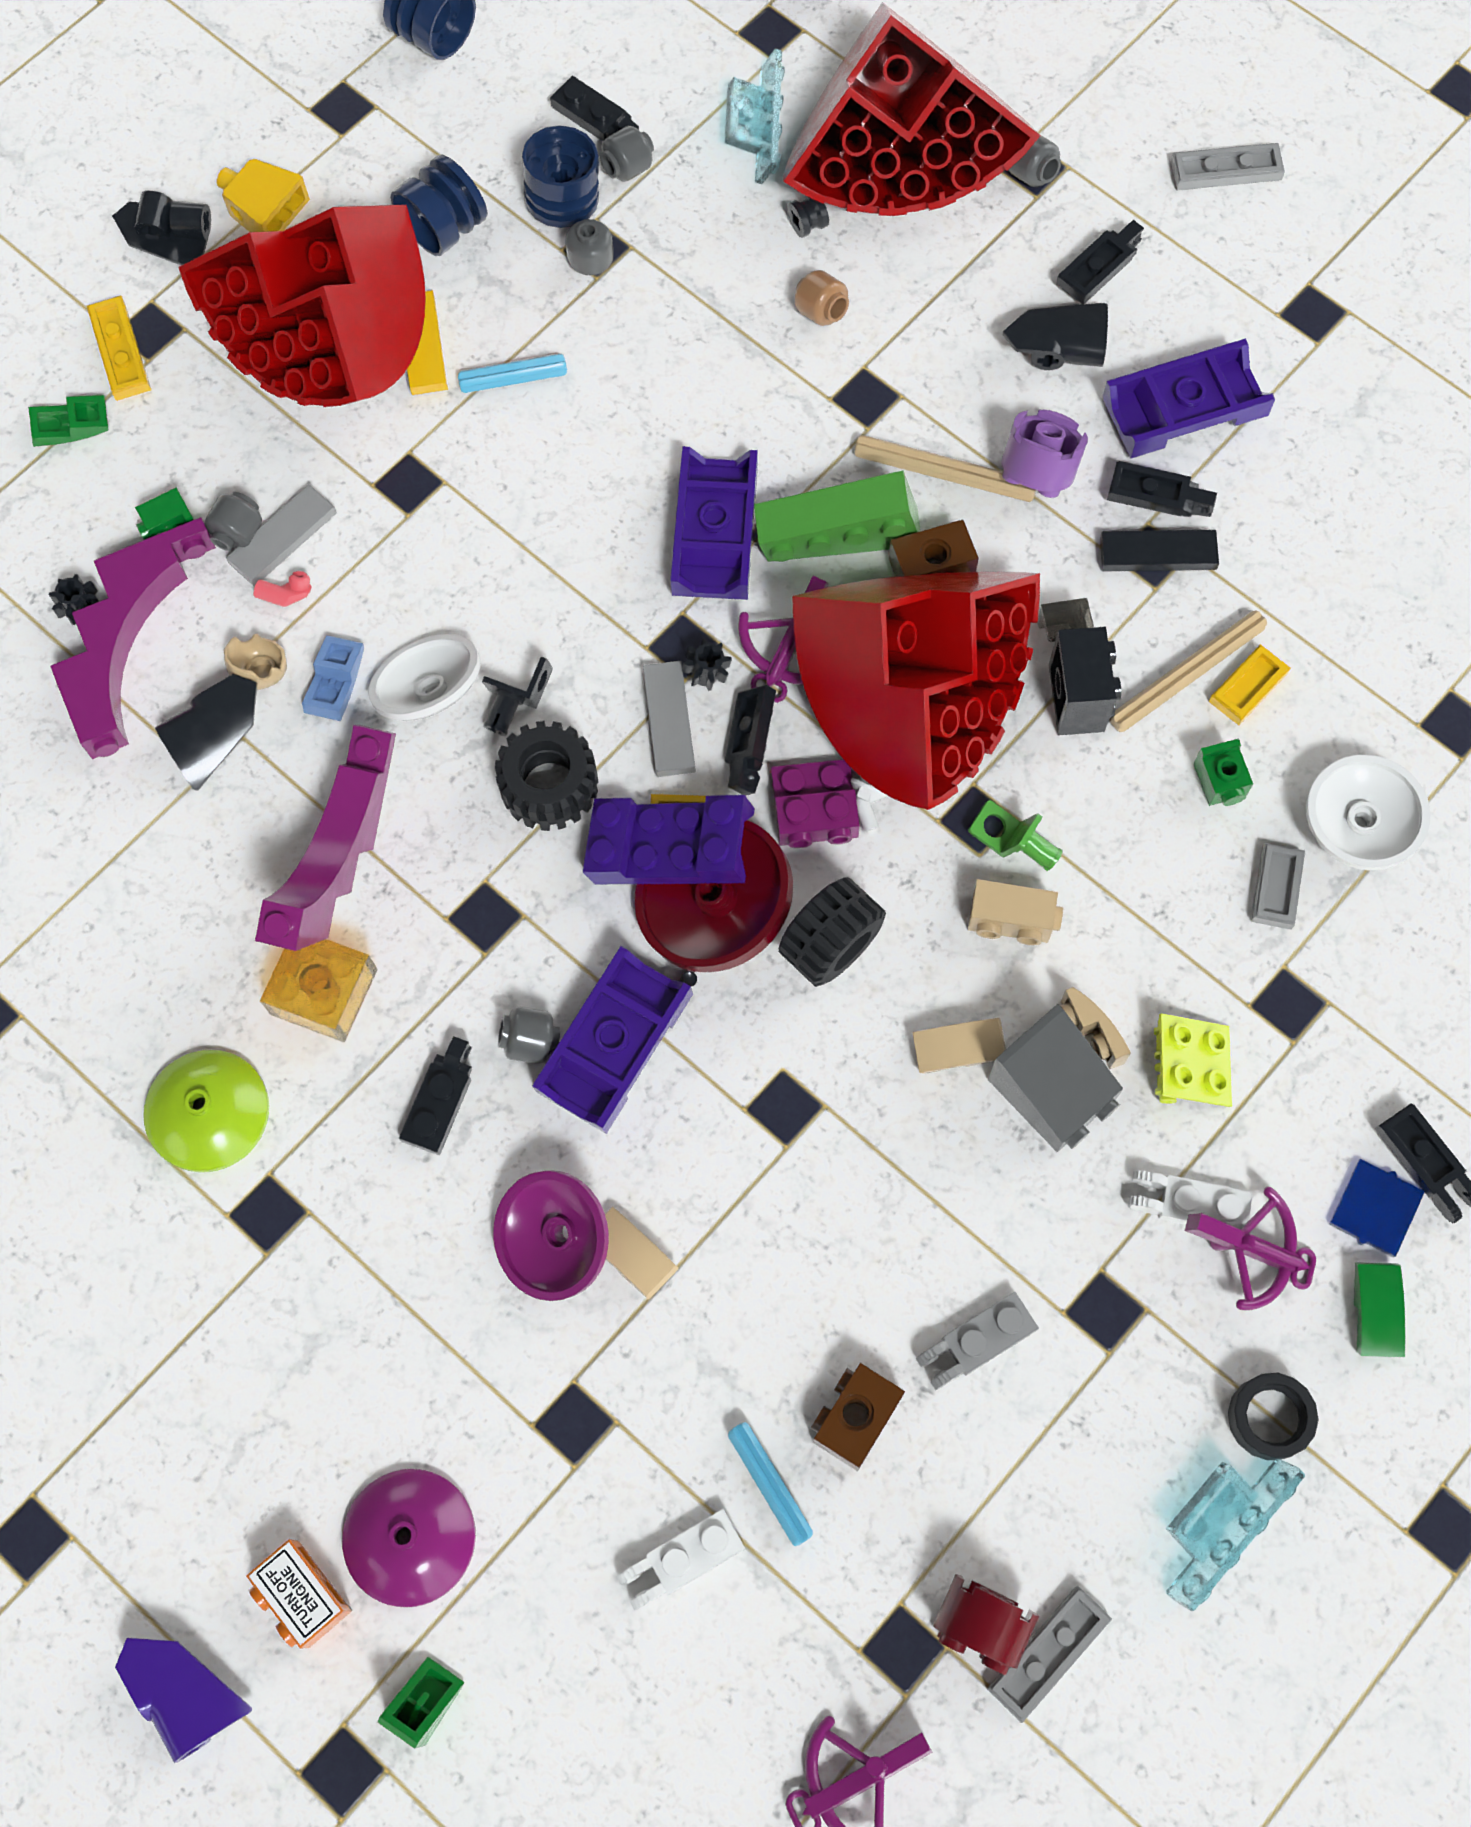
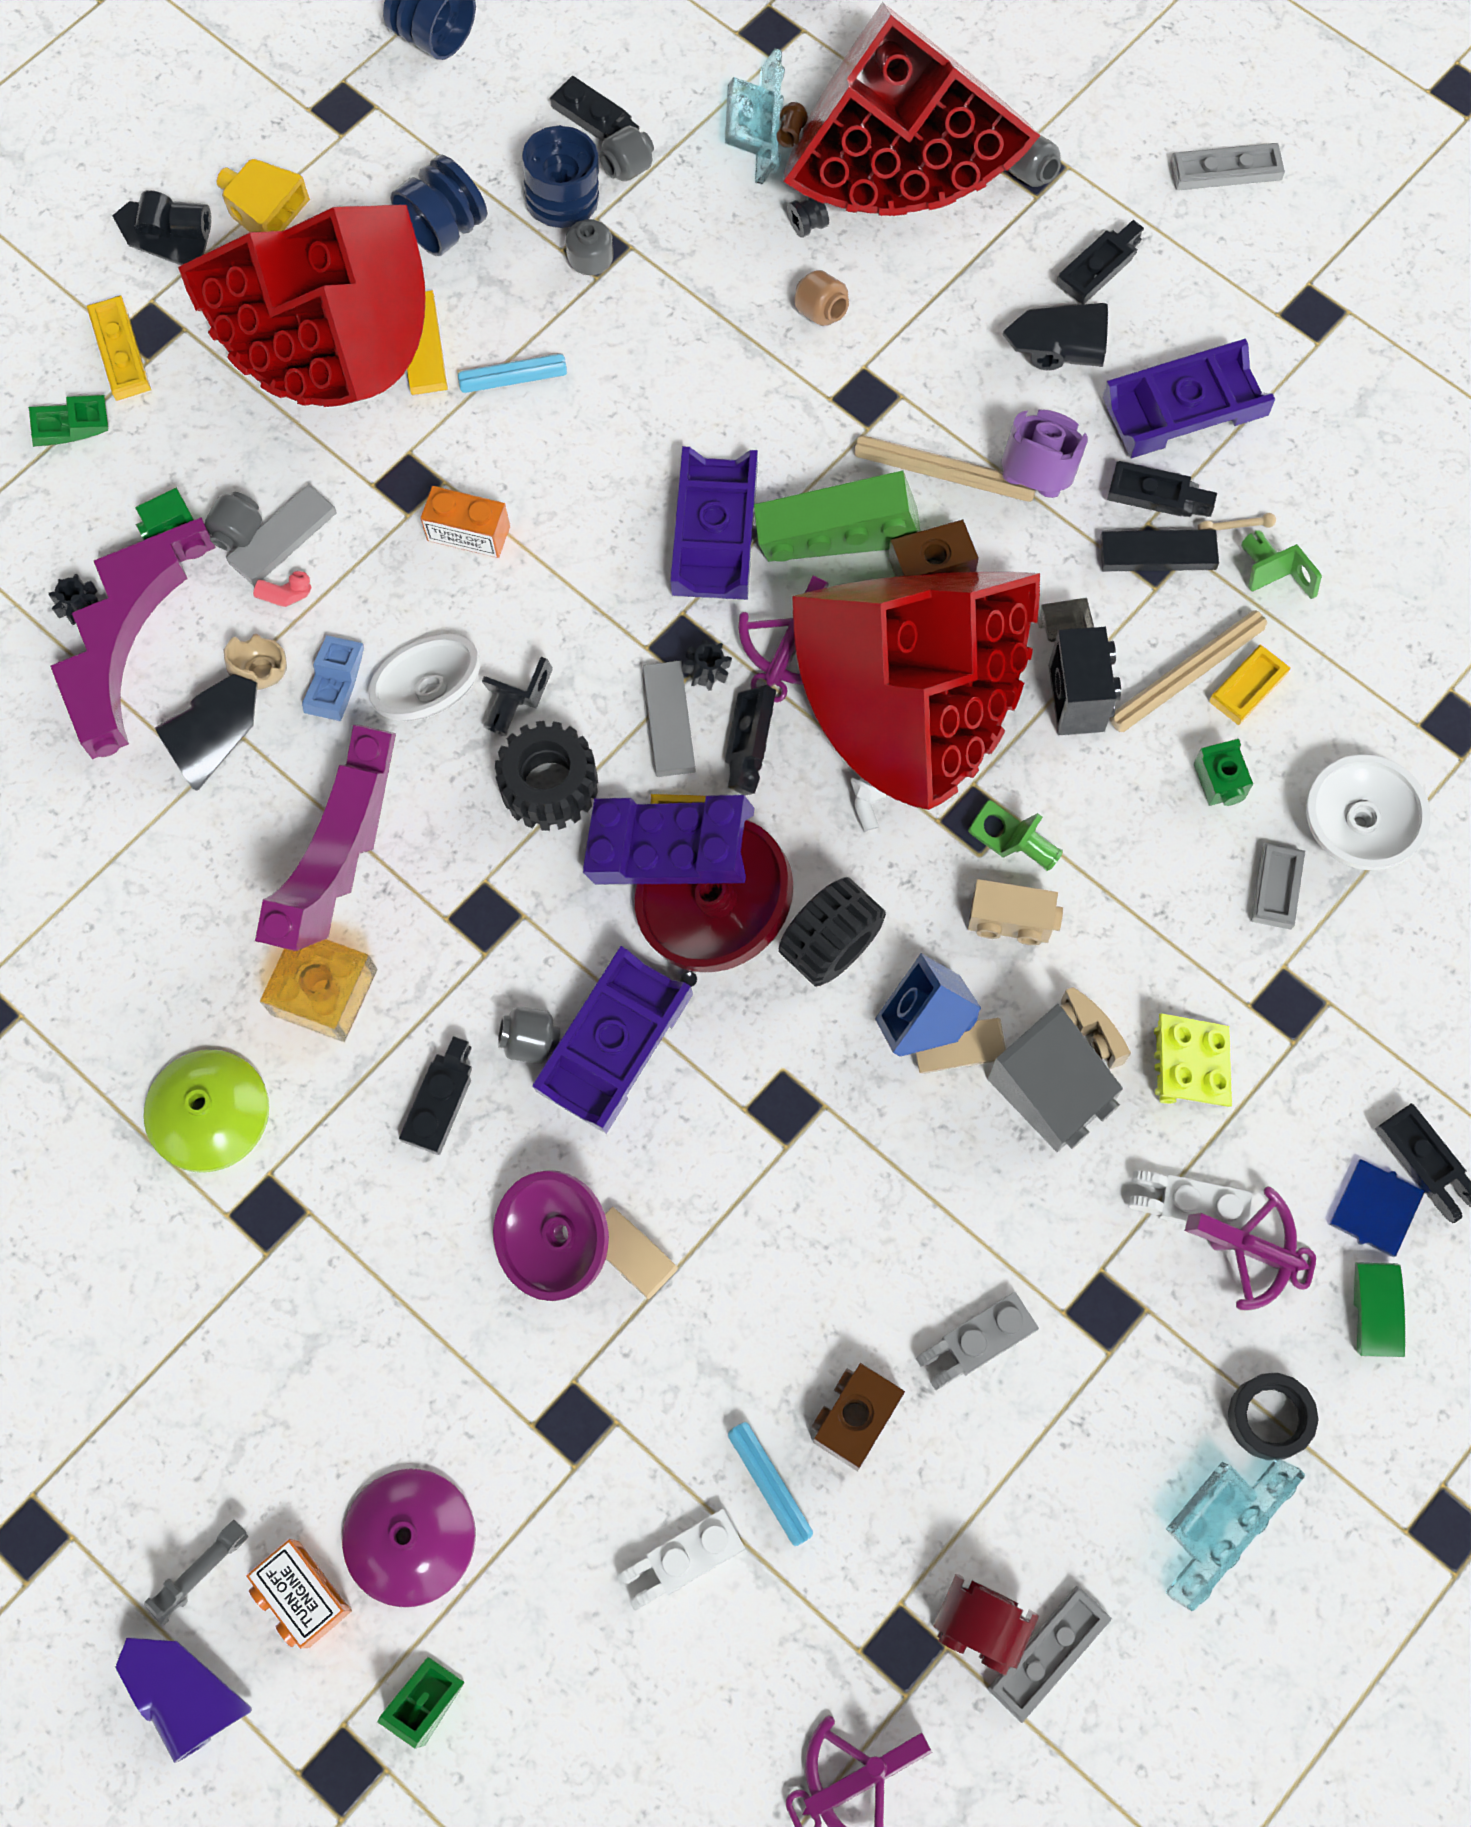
magenta plate [771,759,860,848] -> none
none -> dark grey bar [144,1520,249,1626]
none -> orange brick [420,486,510,558]
none -> reddish brown pin [776,102,808,148]
none -> slope [875,953,981,1057]
none -> tan hinge [1197,513,1276,531]
none -> bright green bracket [1241,530,1322,599]

